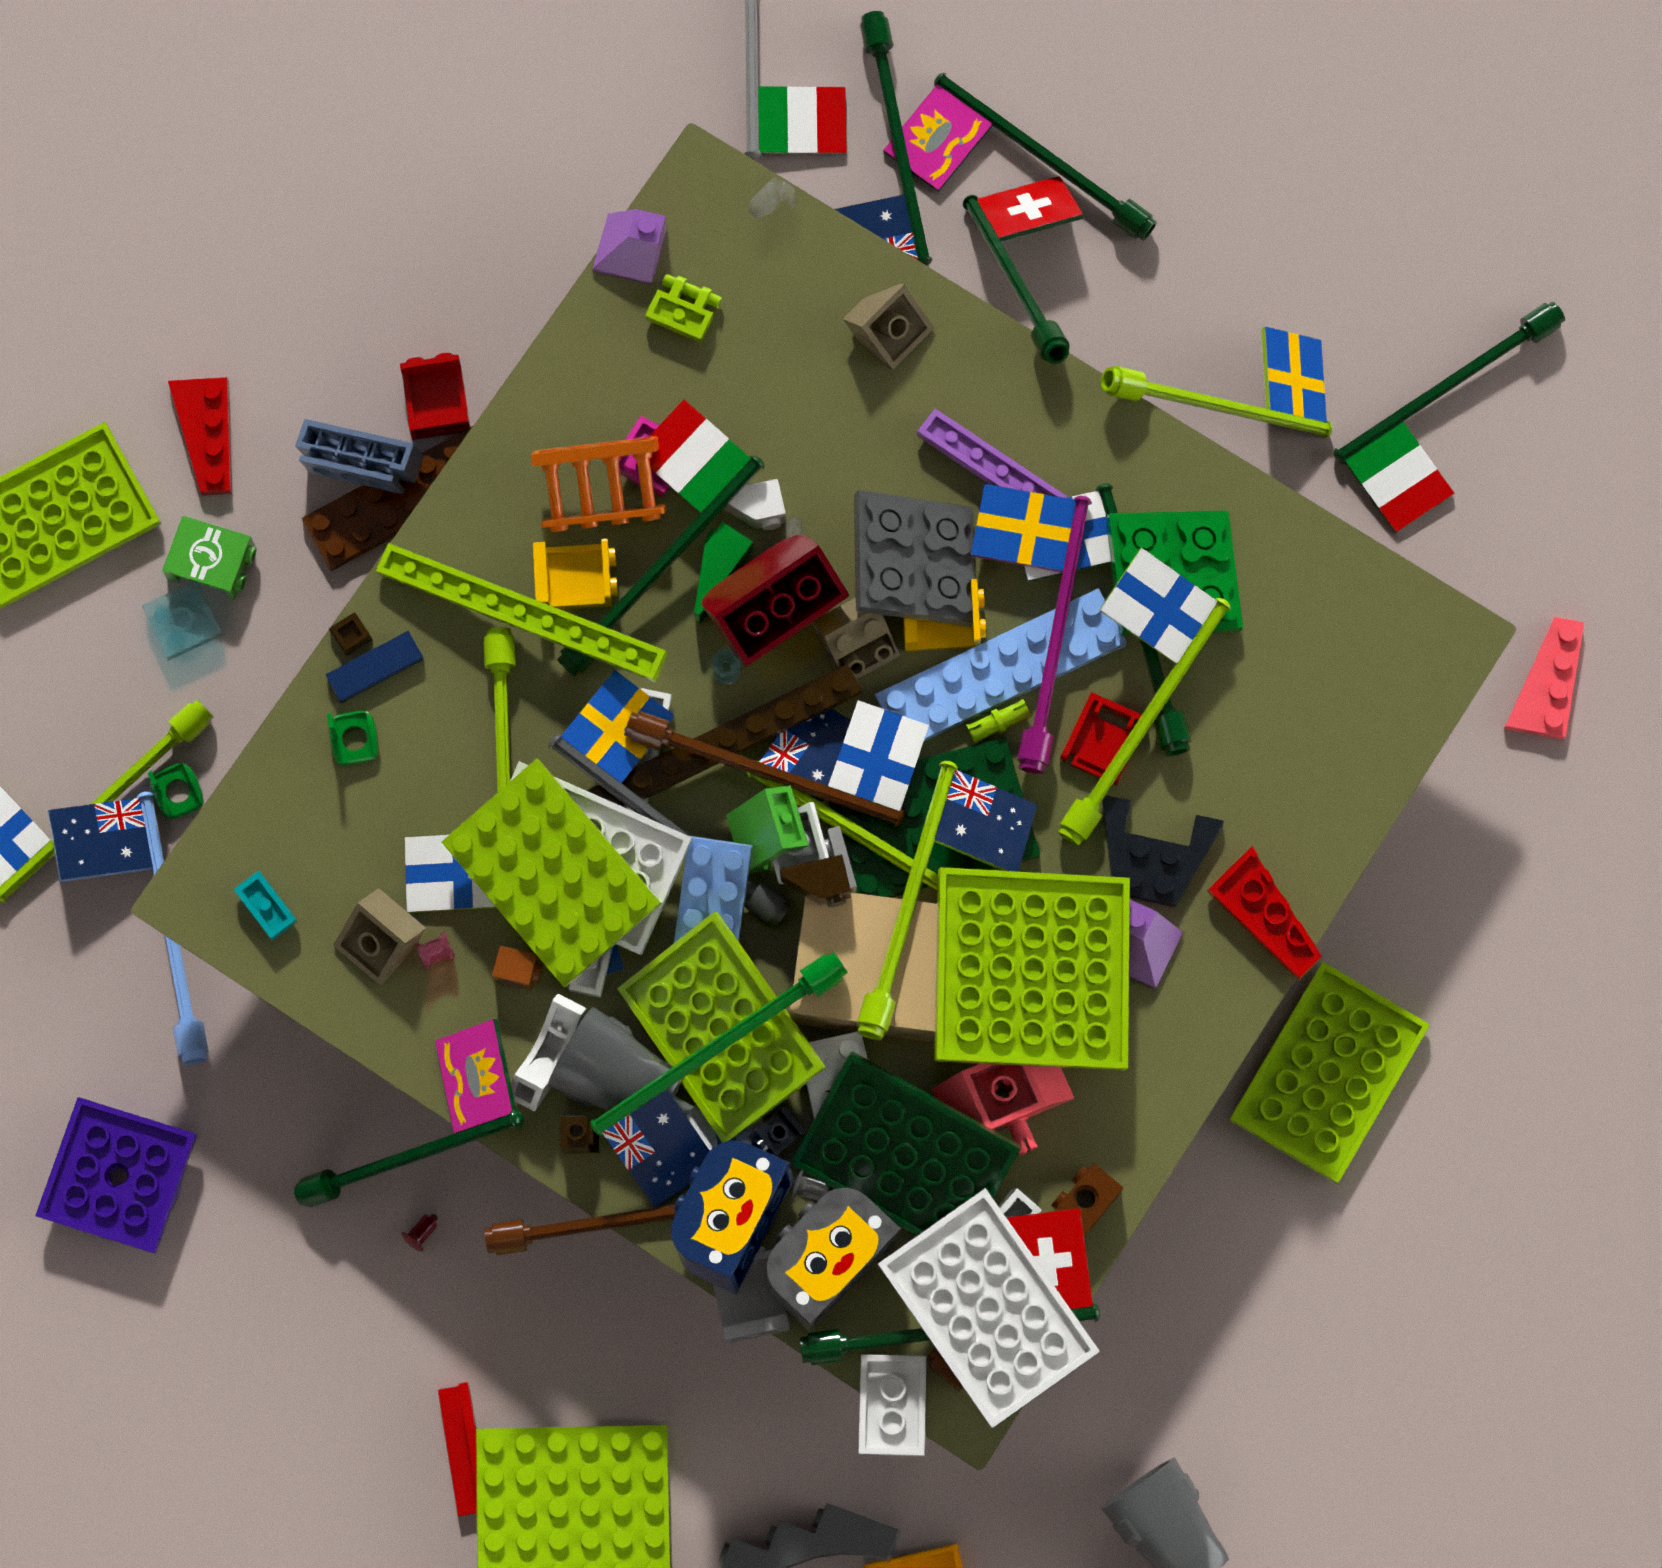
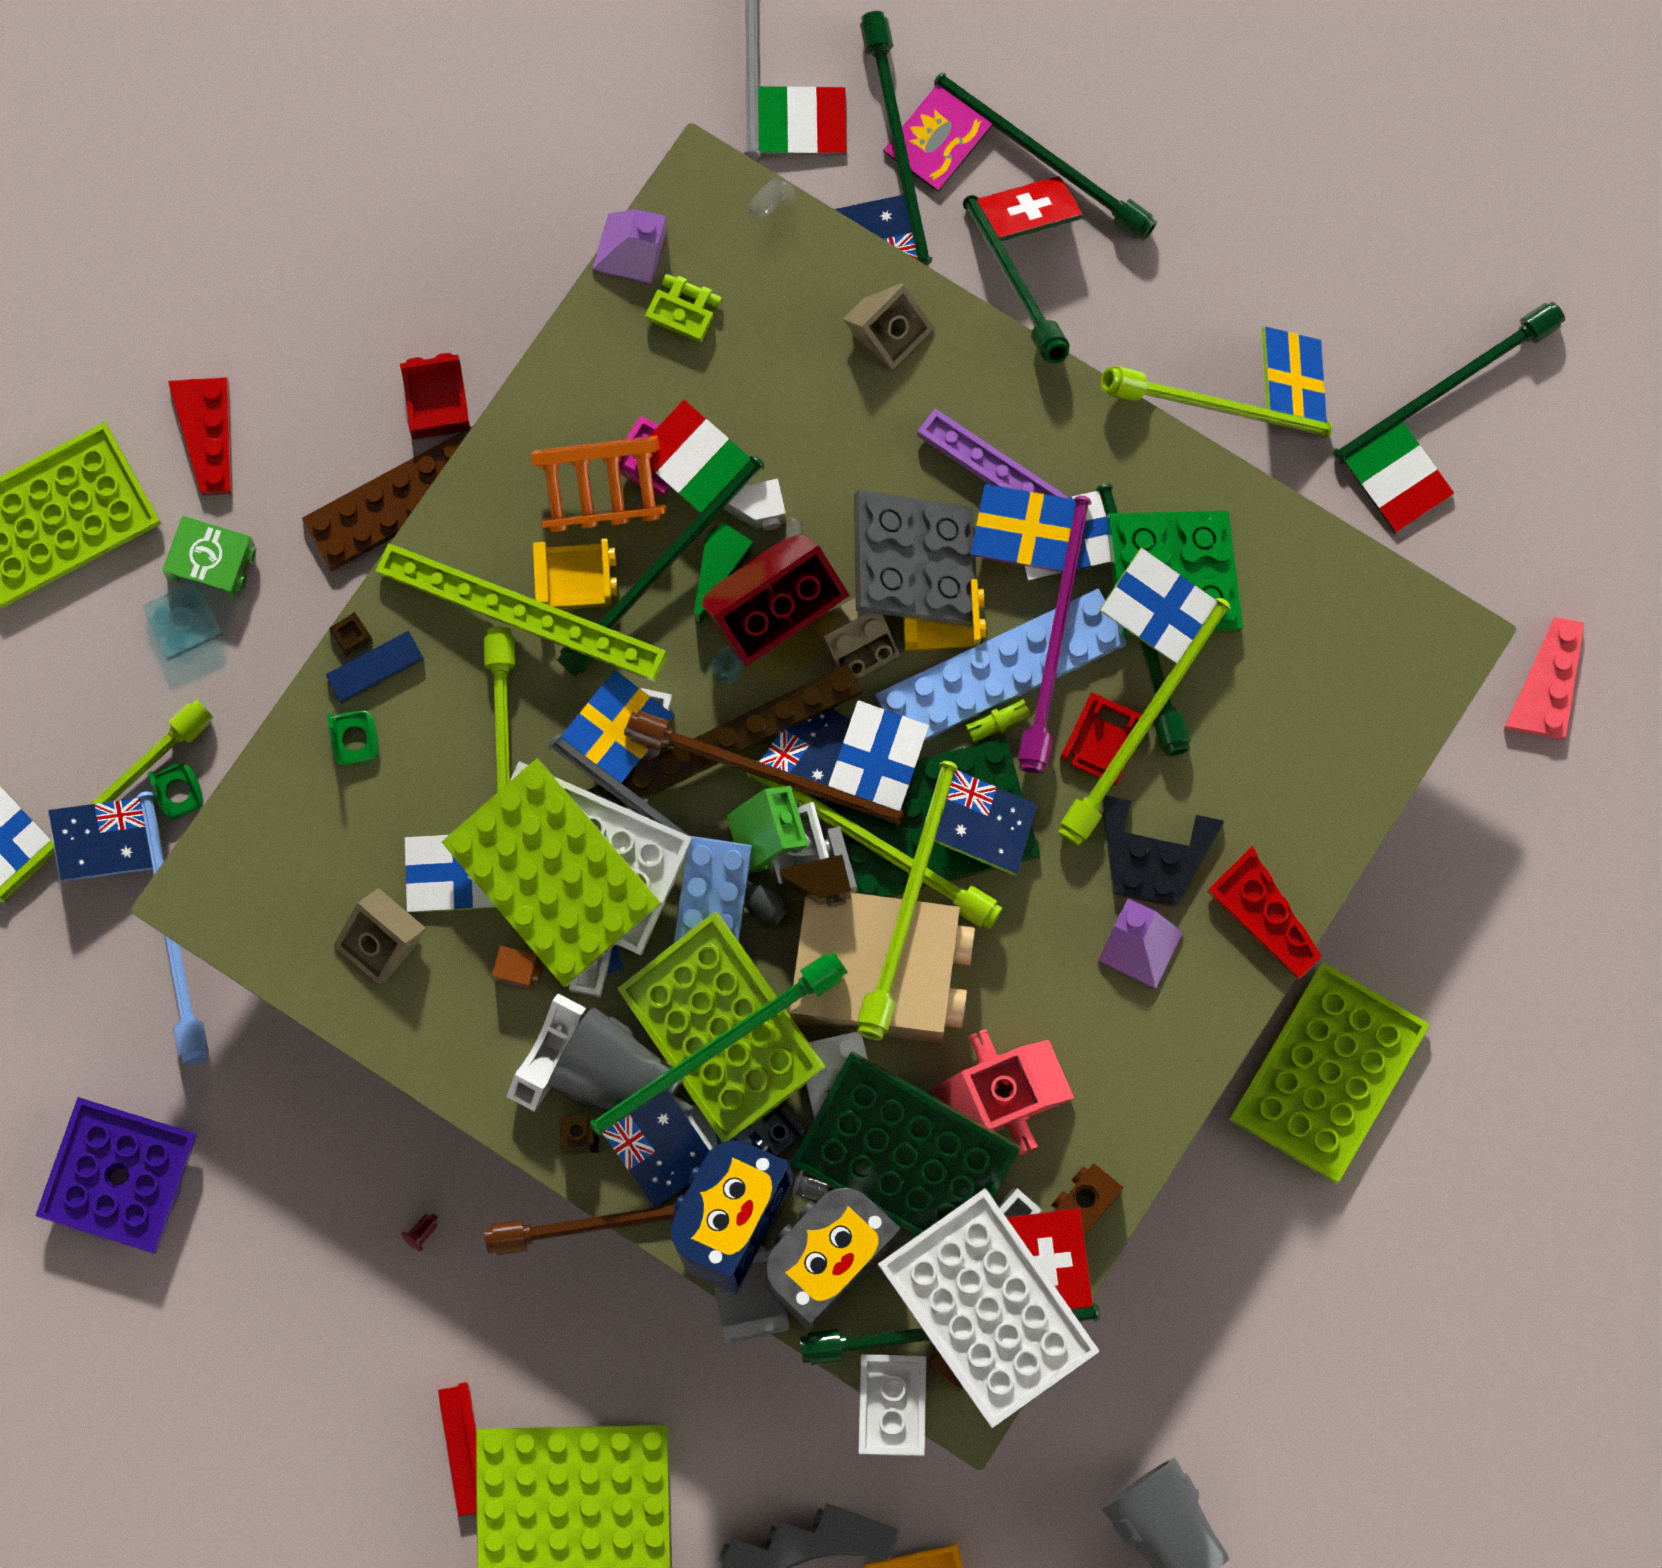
teal plate [233,870,298,941] -> none
flag [294,1019,524,1207] -> none
sand blue brick [295,419,424,494] -> none
clear pink bush [415,932,455,970] -> none
lime plate [934,867,1130,1070] -> none

